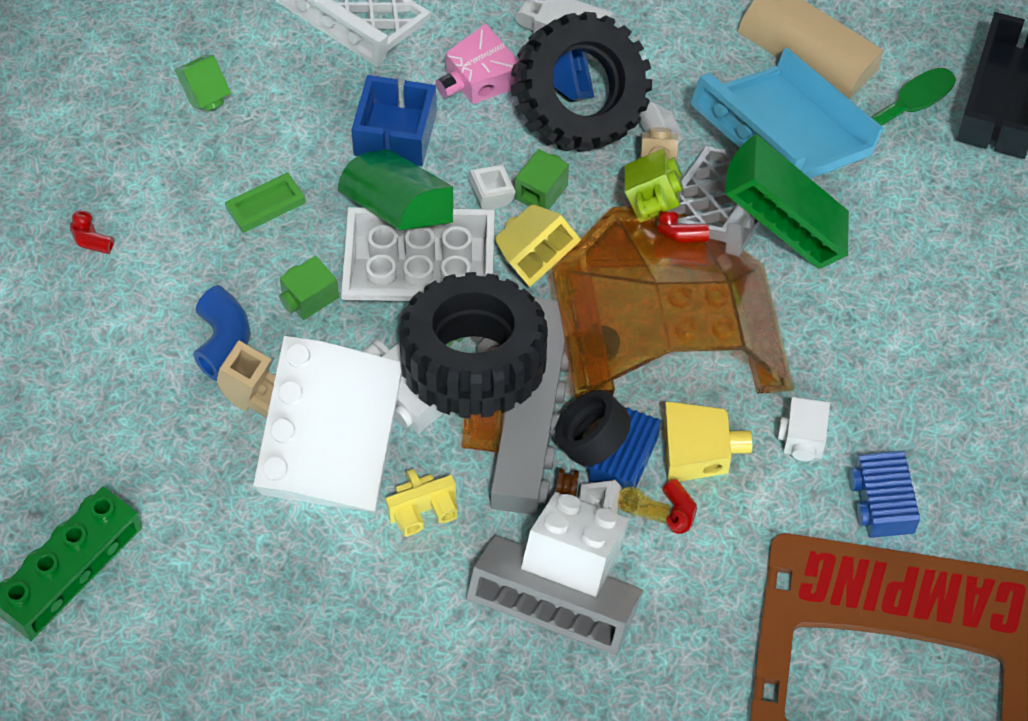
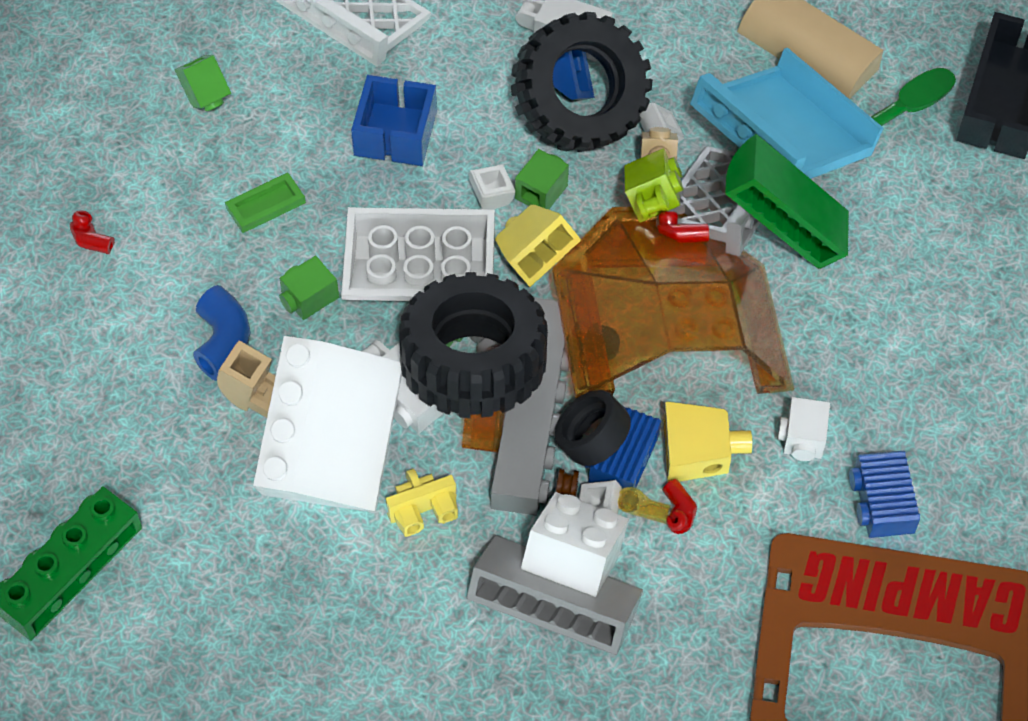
green brick [338,149,453,230] -> none
bright pink torso [436,24,518,104] -> none

